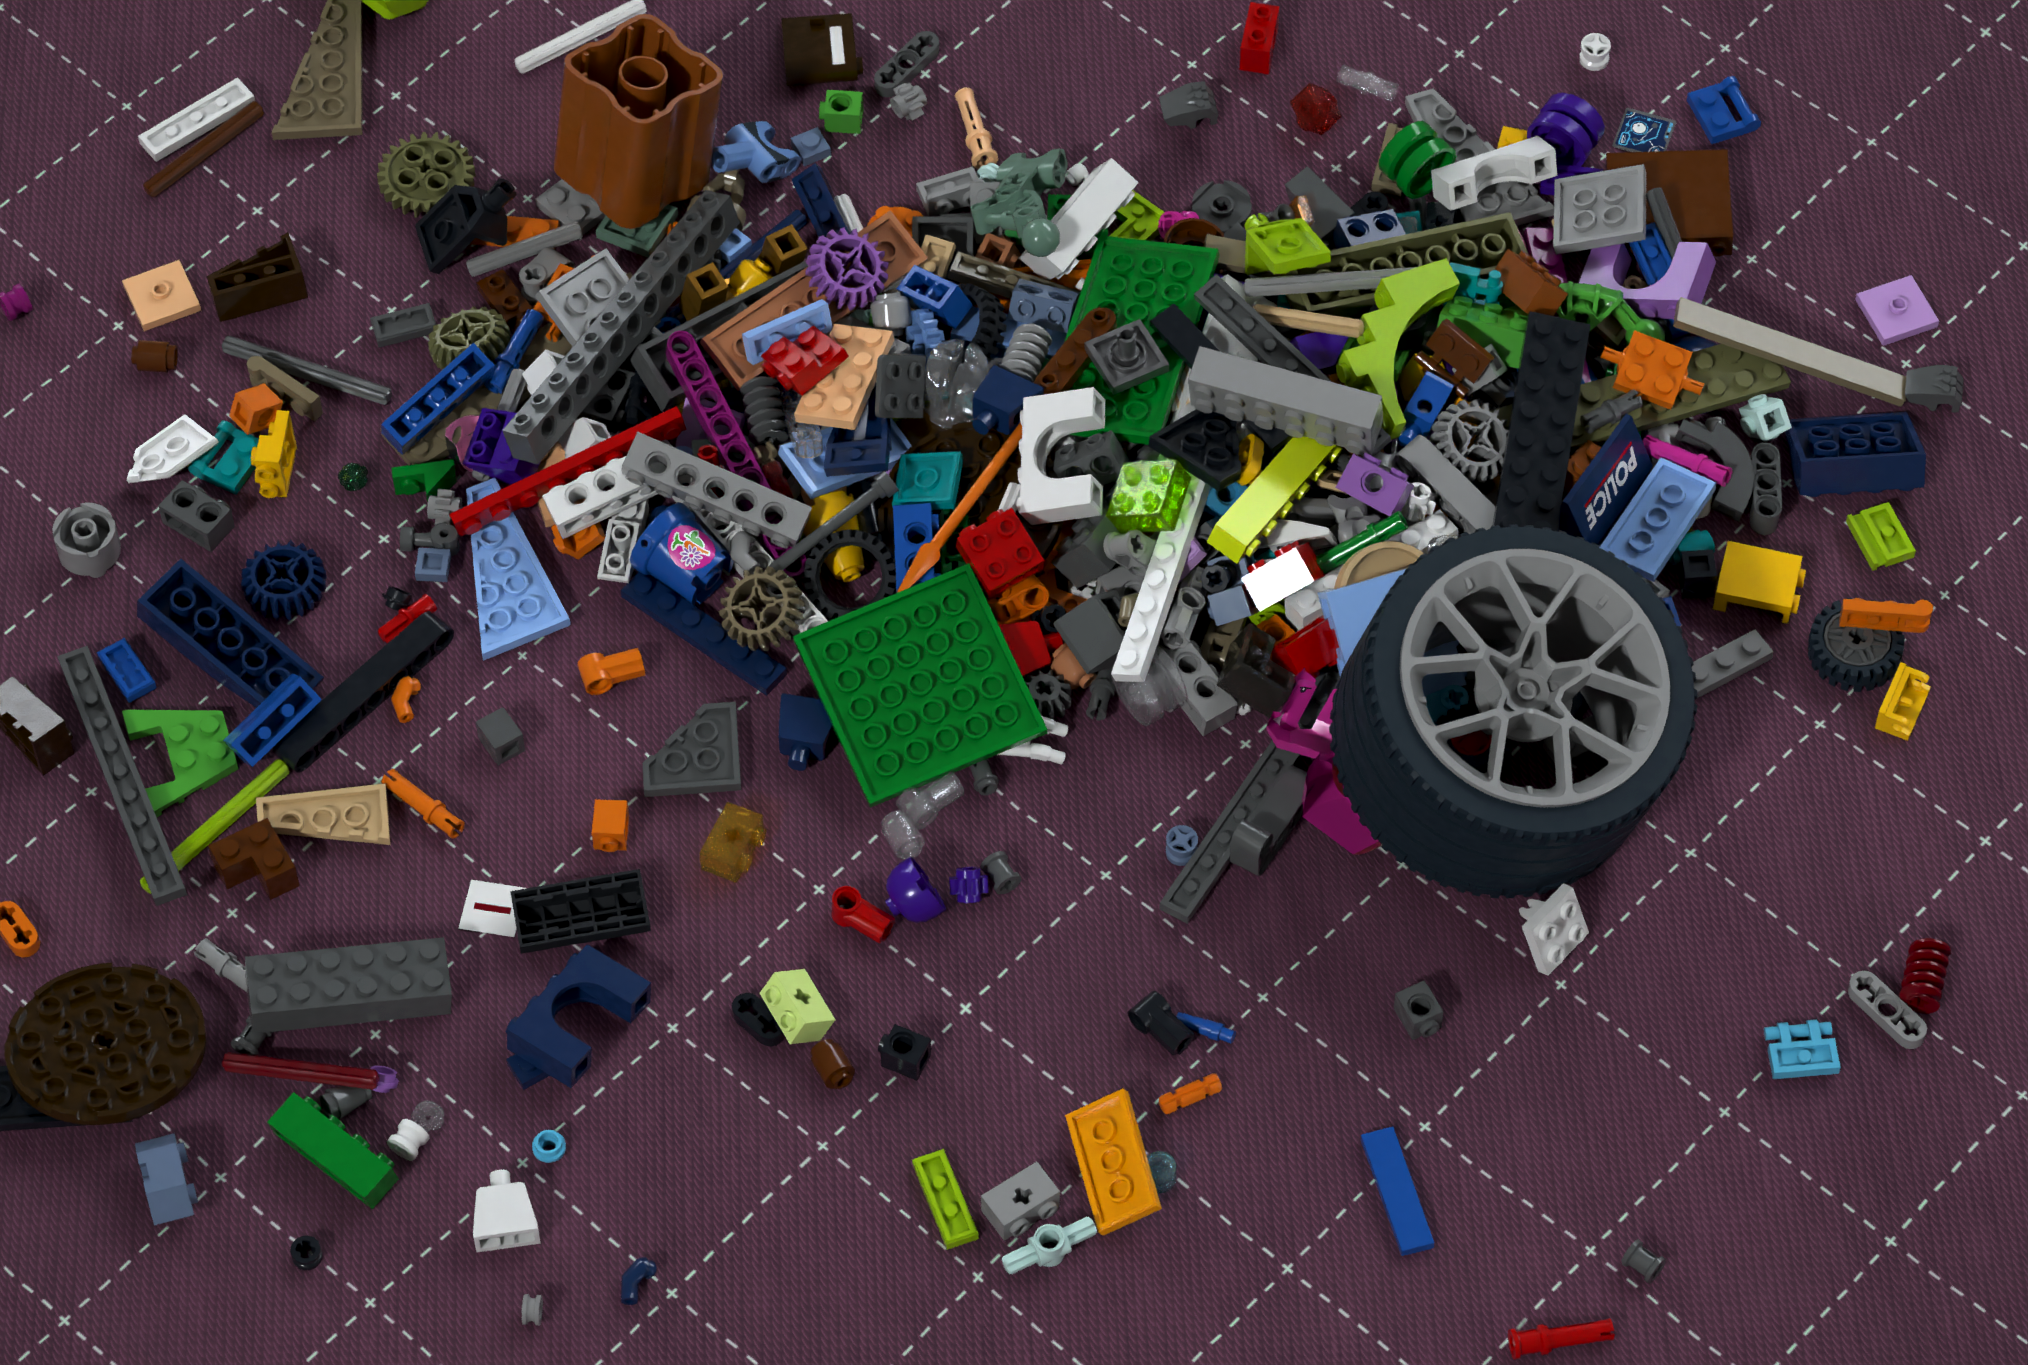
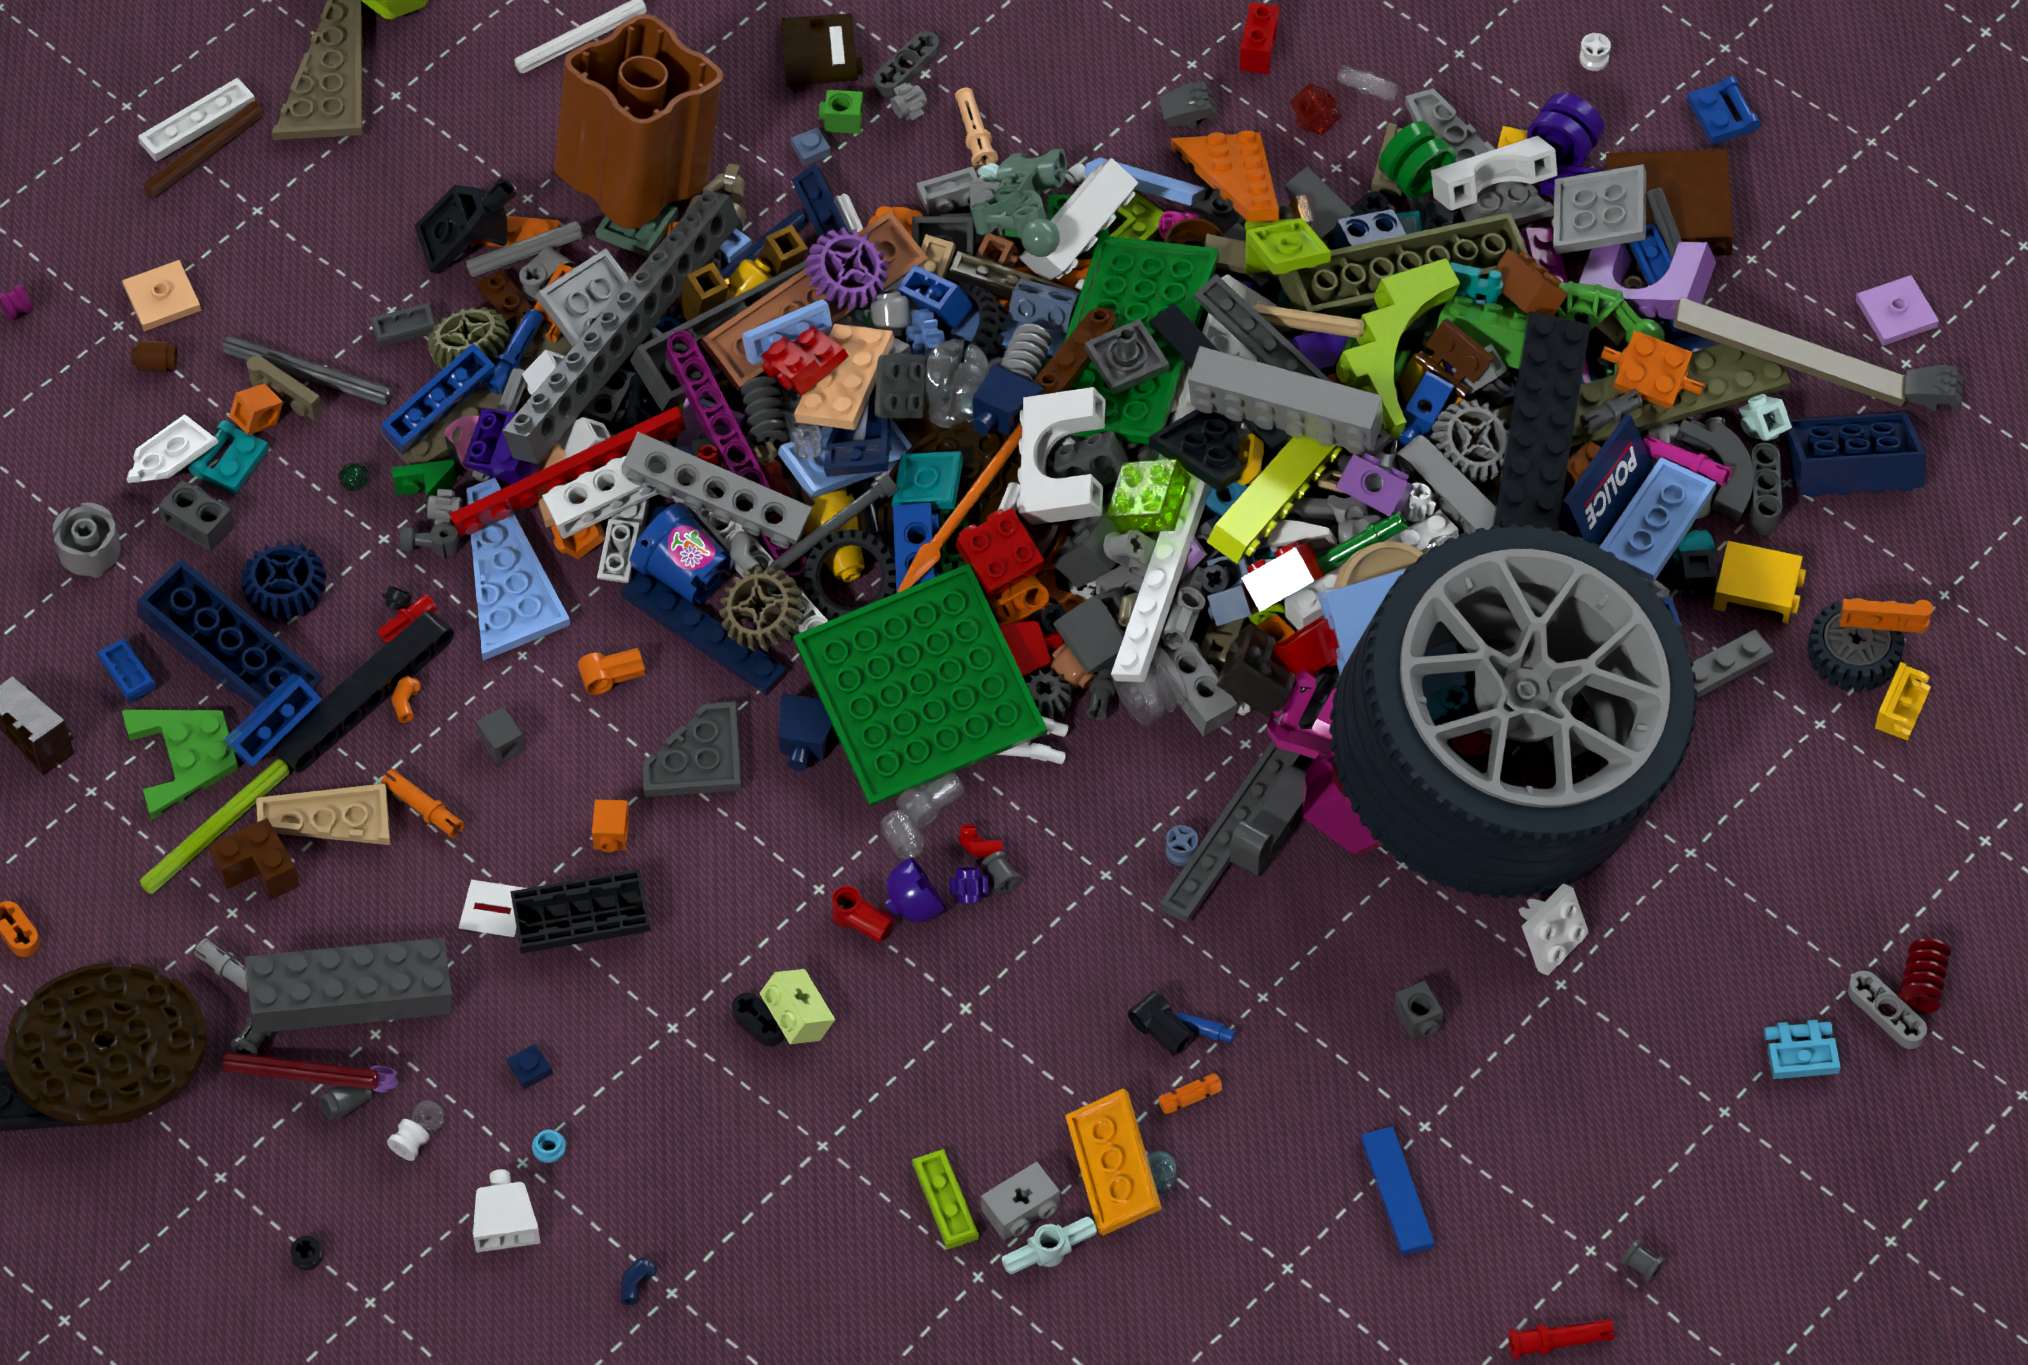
dark grey plate [57,646,187,906] -> none
sand blue brick [135,1133,198,1225] -> none
dark brown wedge [207,232,308,322] -> none
yellow plate [251,410,297,498] -> none
green brick [267,1092,399,1209] -> none
olive gear [377,132,476,218] -> none
sand blue plate [415,548,451,582] -> none
dark blue arch [506,944,651,1088] -> none
light grey bush [522,1294,543,1326] -> none
light grey plate [535,179,606,235] -> none
clear yellow brick [699,802,767,883] -> none
medium blue connector [711,121,801,183] -> none
reddish brown brick [810,1039,855,1089] -> none
black brick [878,1024,931,1081] -> none
dark grey pin [969,759,999,796] -> none
light grey axle [1244,267,1416,297] -> none
sticker [1612,108,1676,152] -> none
lime plate [1846,502,1916,571] -> none
none -> red arm [958,824,1002,857]
none -> light blue tile [1085,157,1206,206]
none -> orange wing [1171,130,1279,222]

